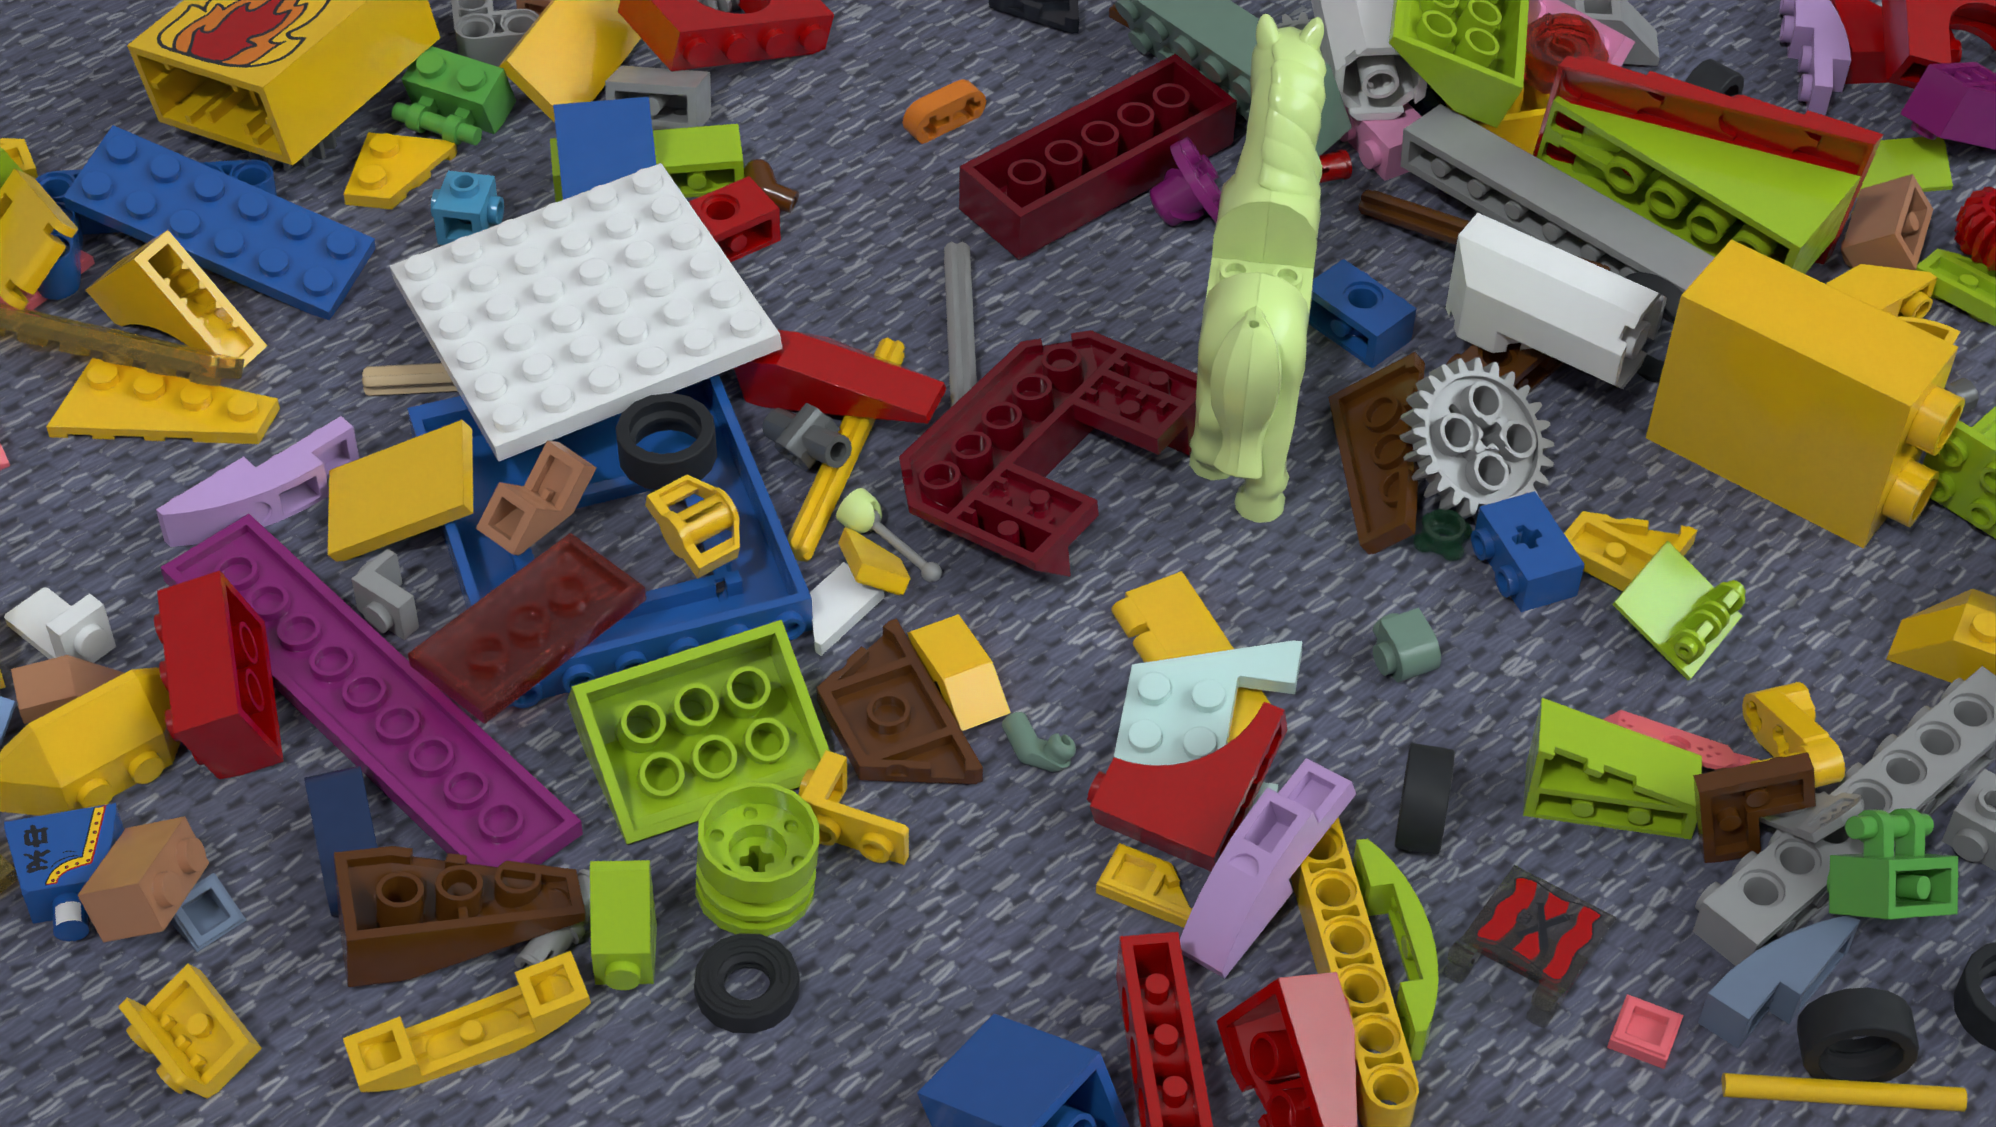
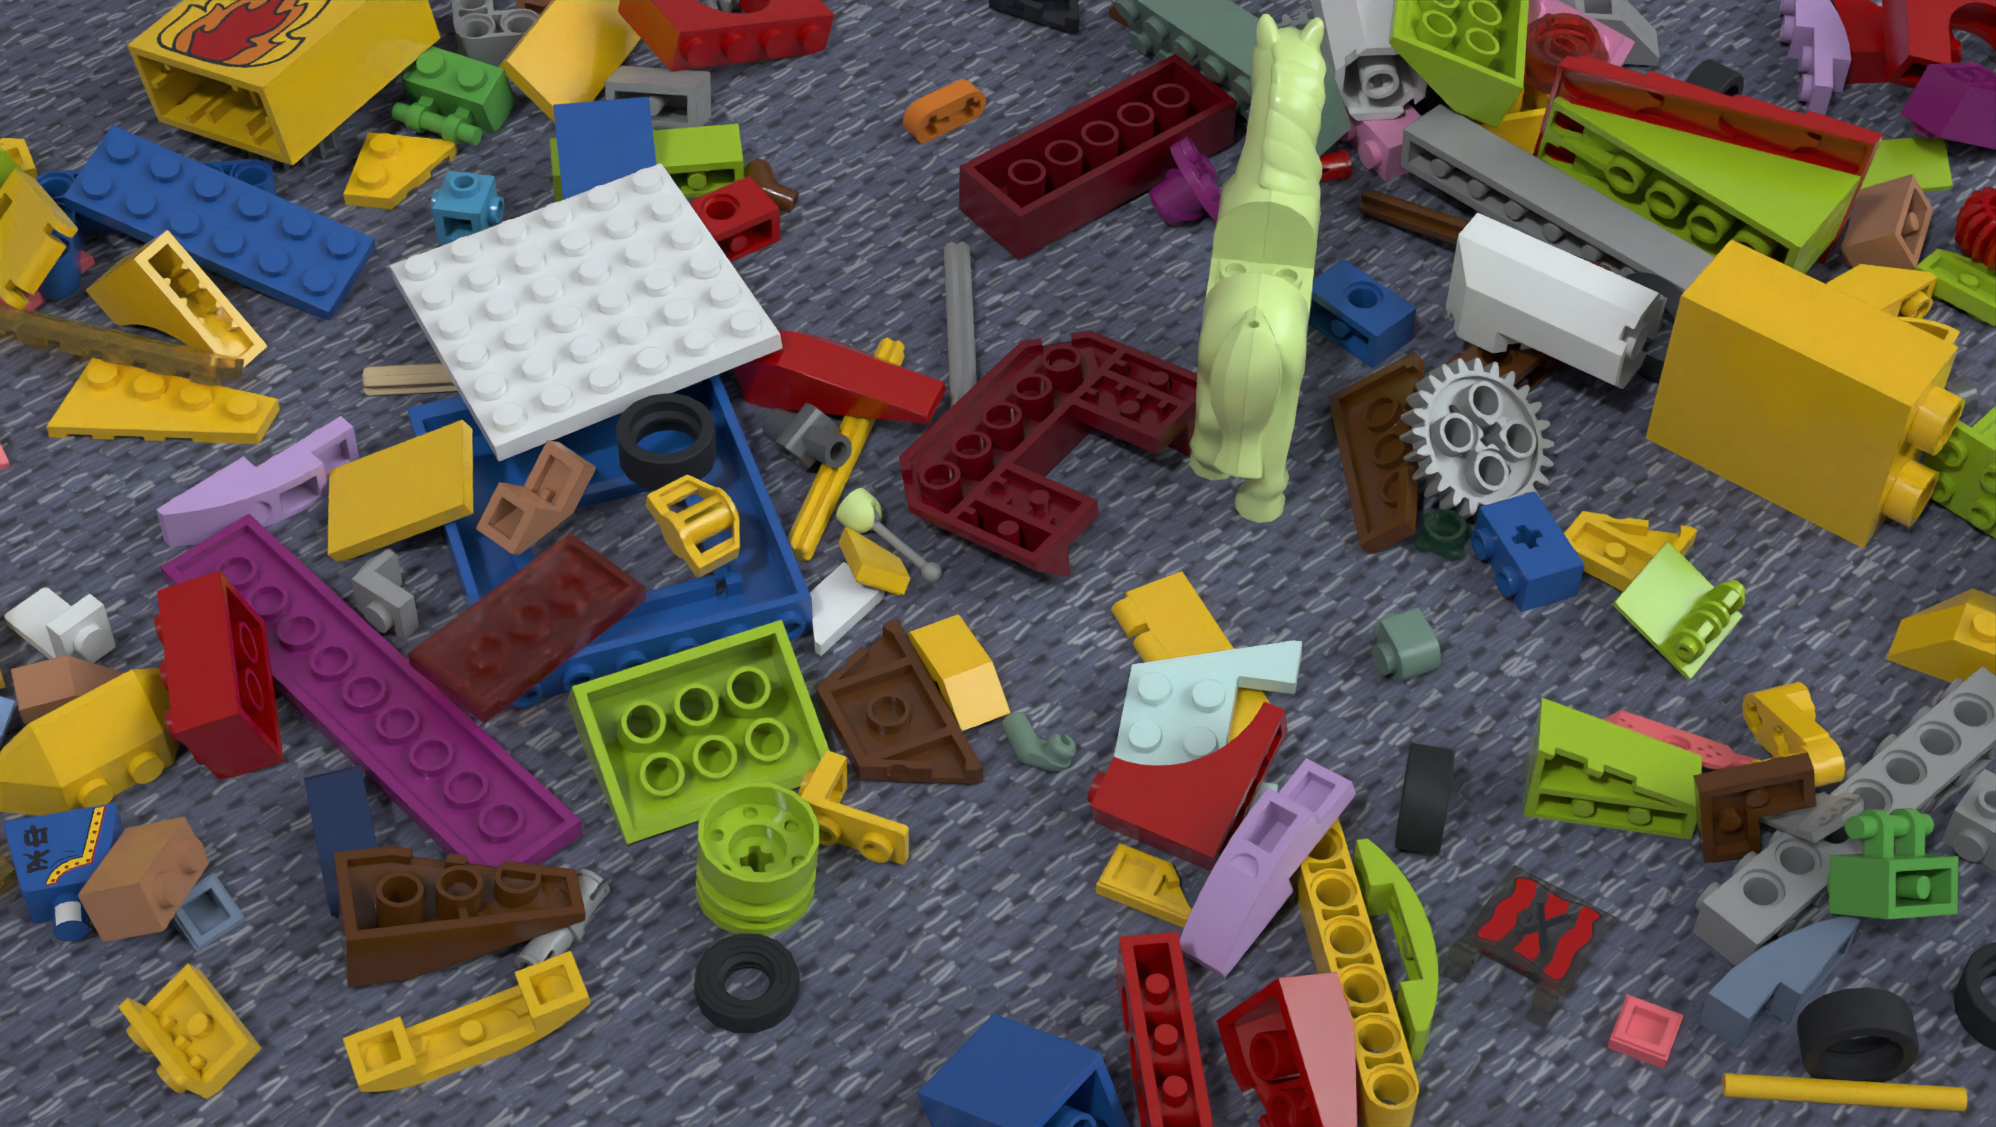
lime slope [590,860,657,990] -> none

